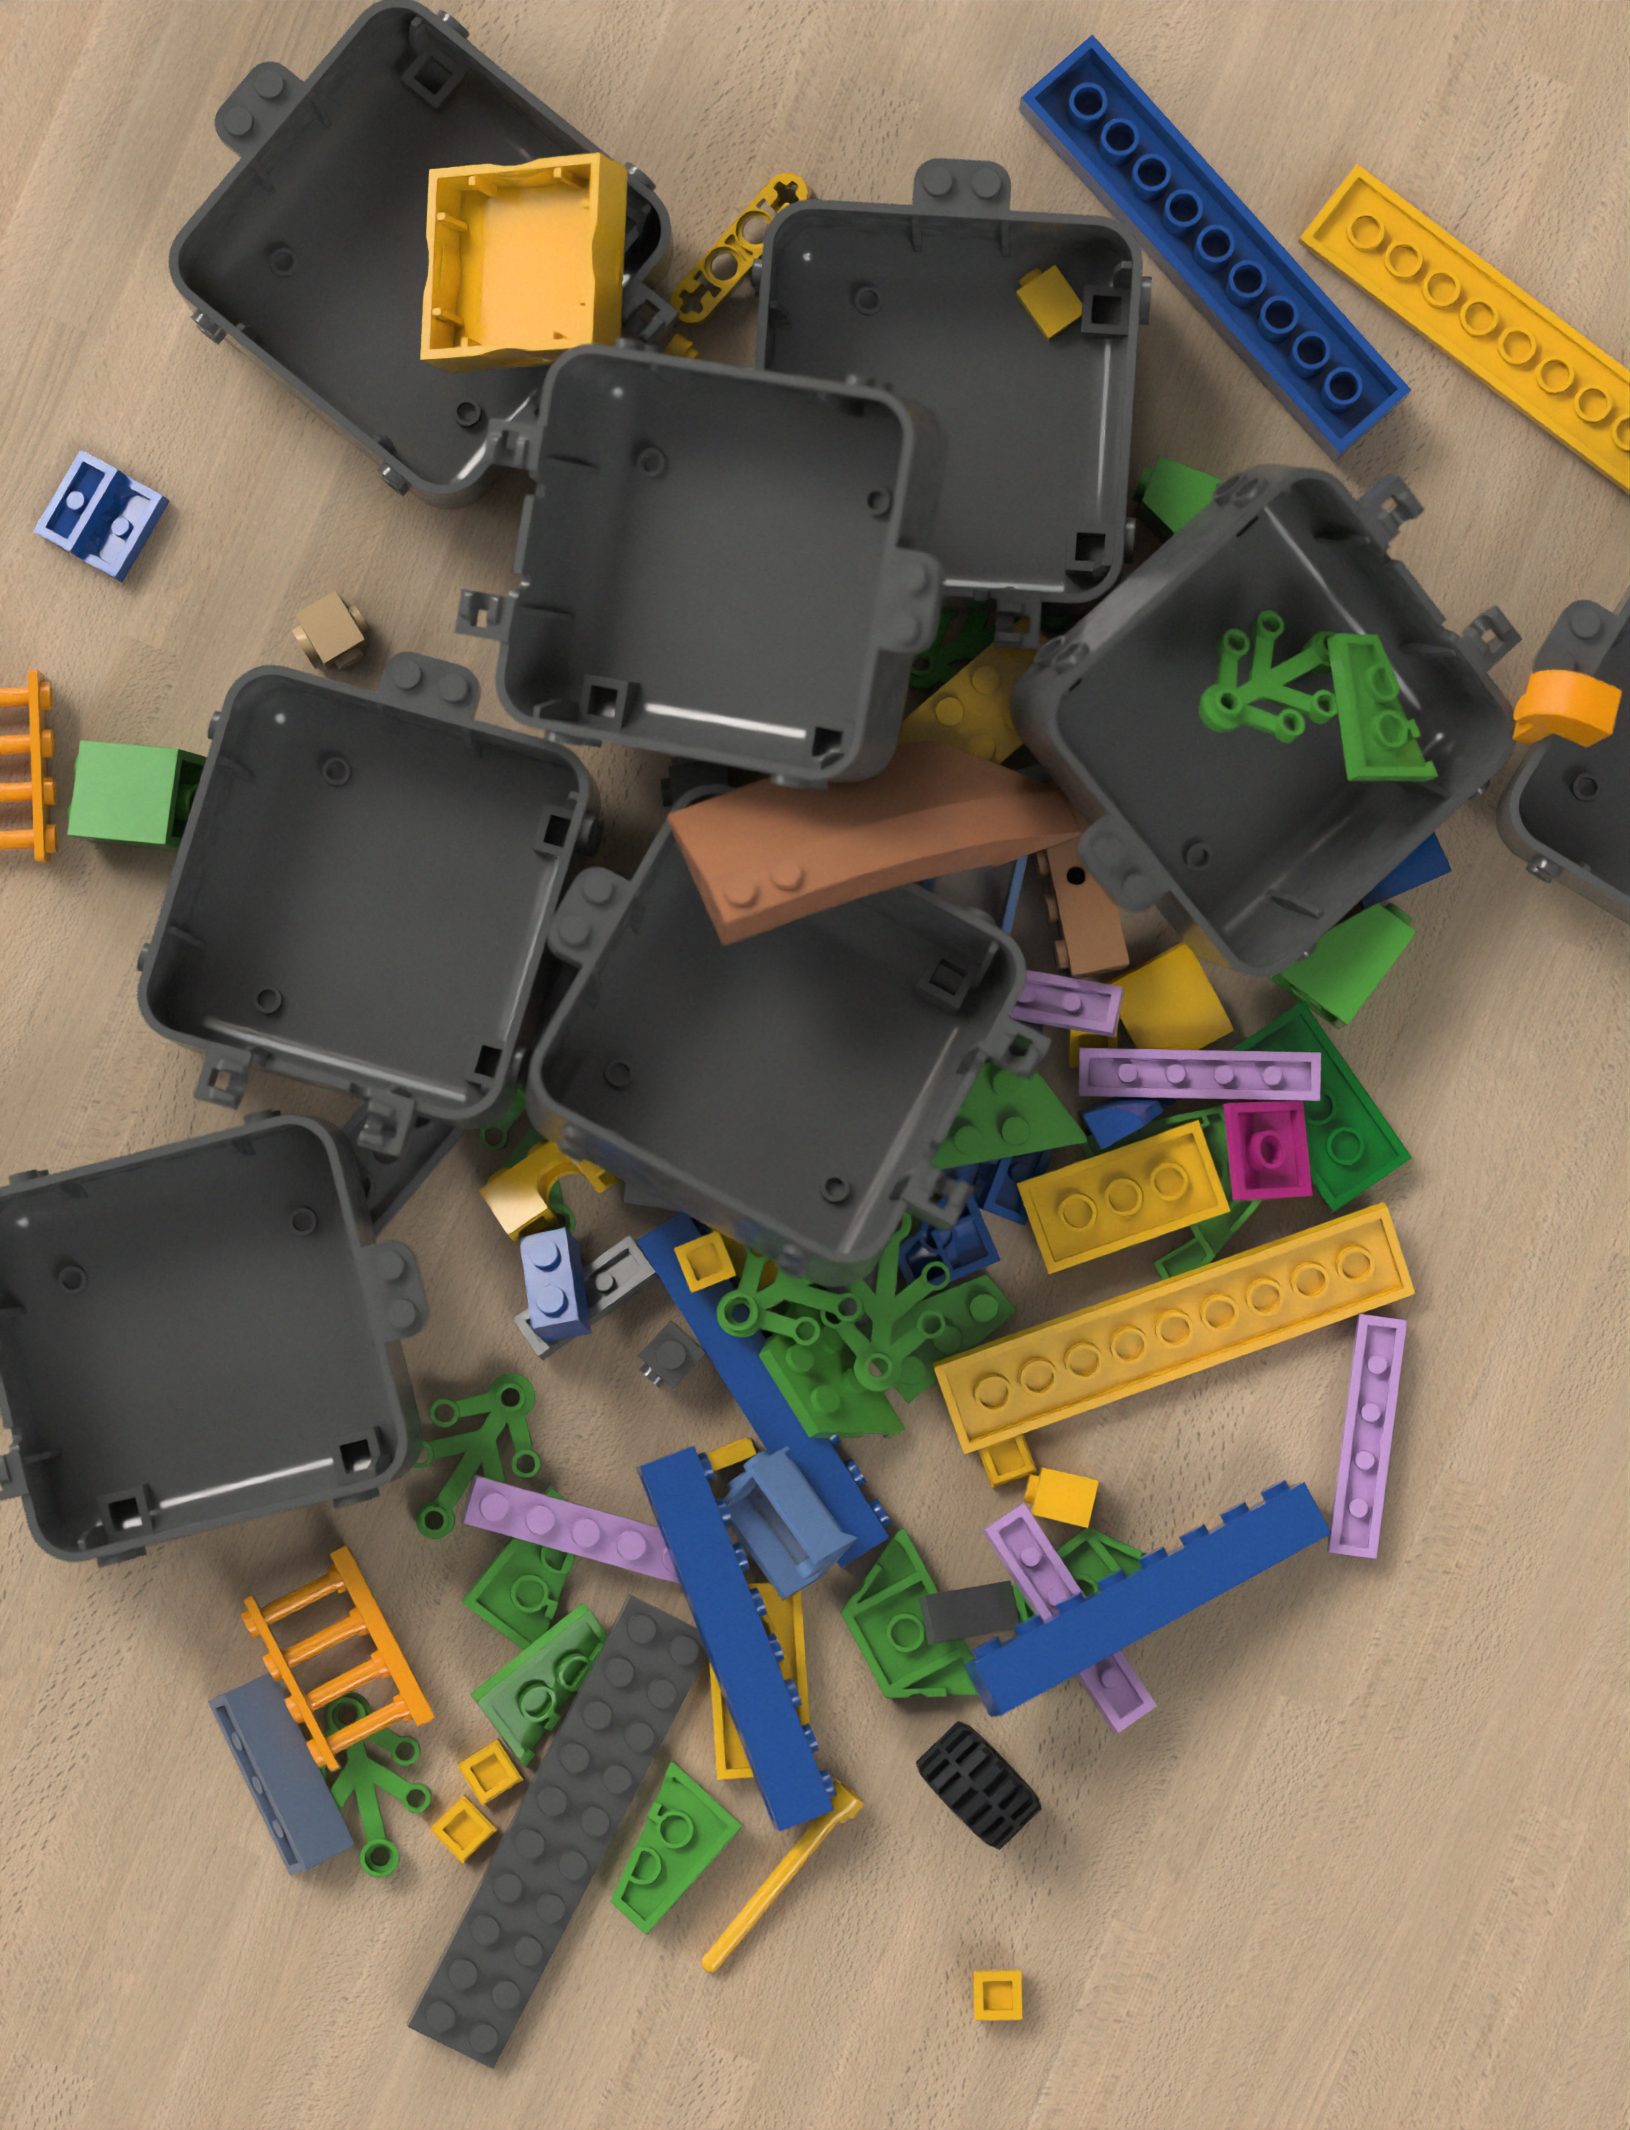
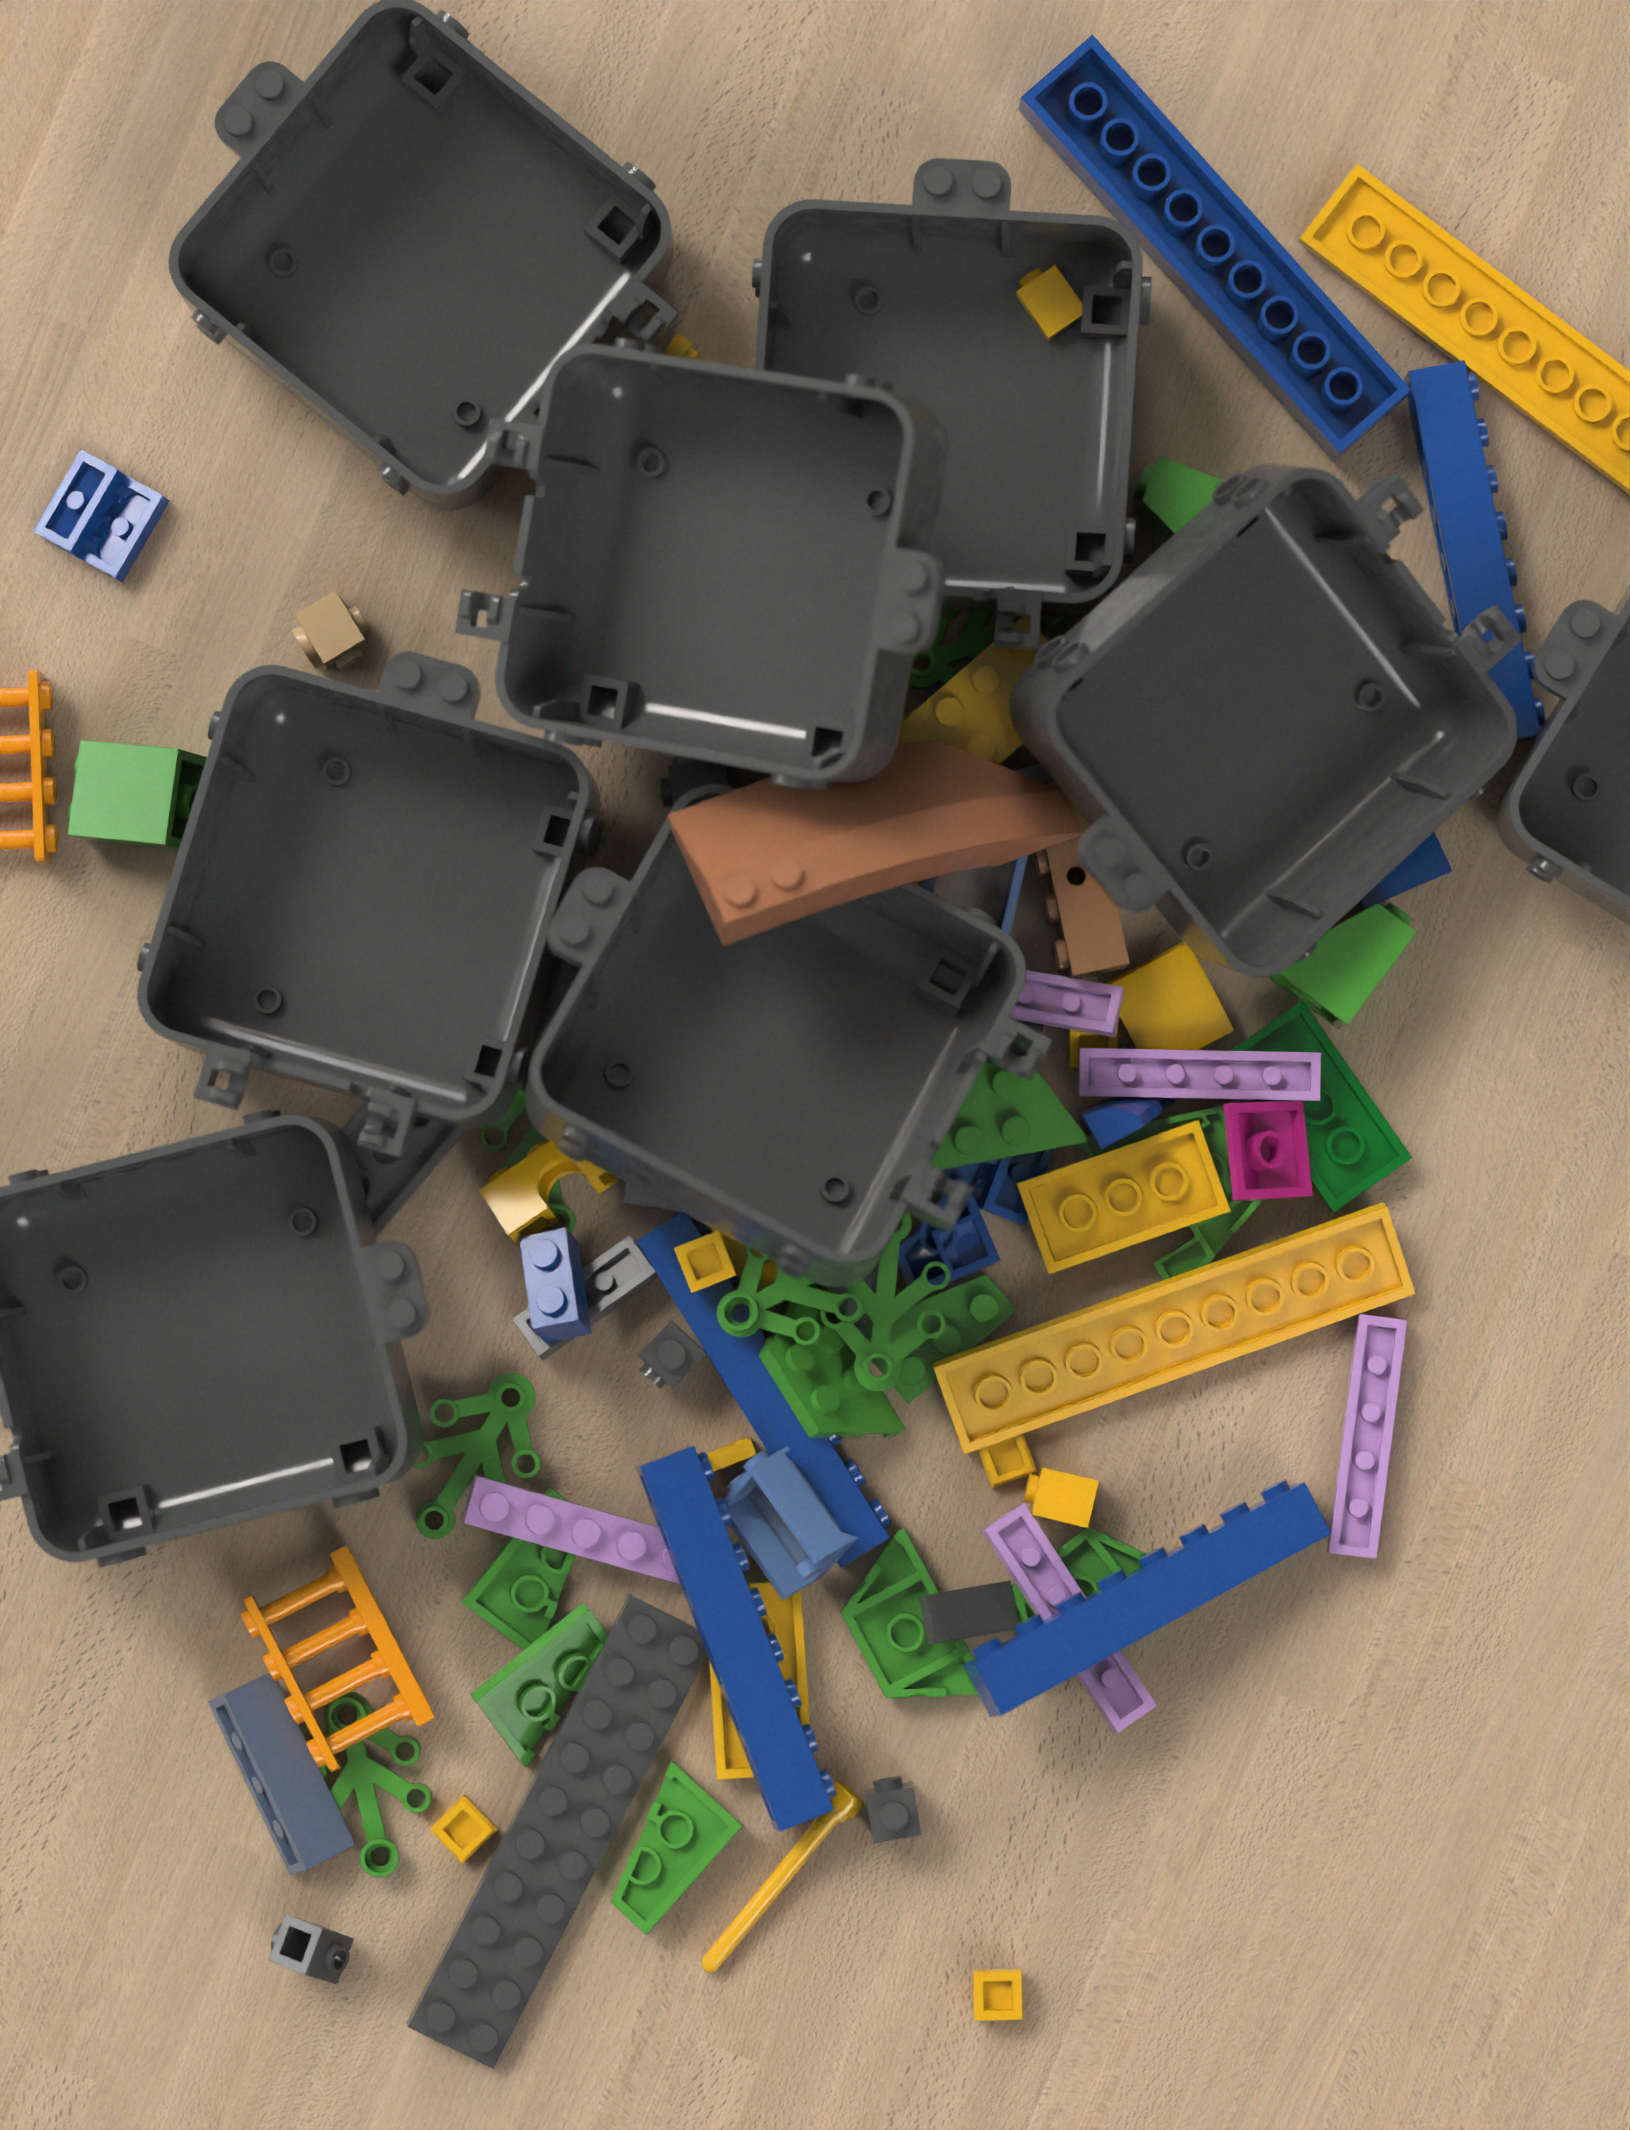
yellow tile [420,153,628,373] -> none
yellow tile [457,1738,524,1806] -> none
yellow beam [670,172,812,325] -> none
black tyre [916,1721,1042,1850] -> none
bright green plant [1199,610,1338,743] -> none
bright green wing [1327,633,1438,782] -> none
light orange brick [1512,670,1622,748] -> none
none -> dark grey brick [269,1914,354,1984]
none -> dark grey brick [865,1776,921,1843]
none -> blue brick [1403,360,1546,743]

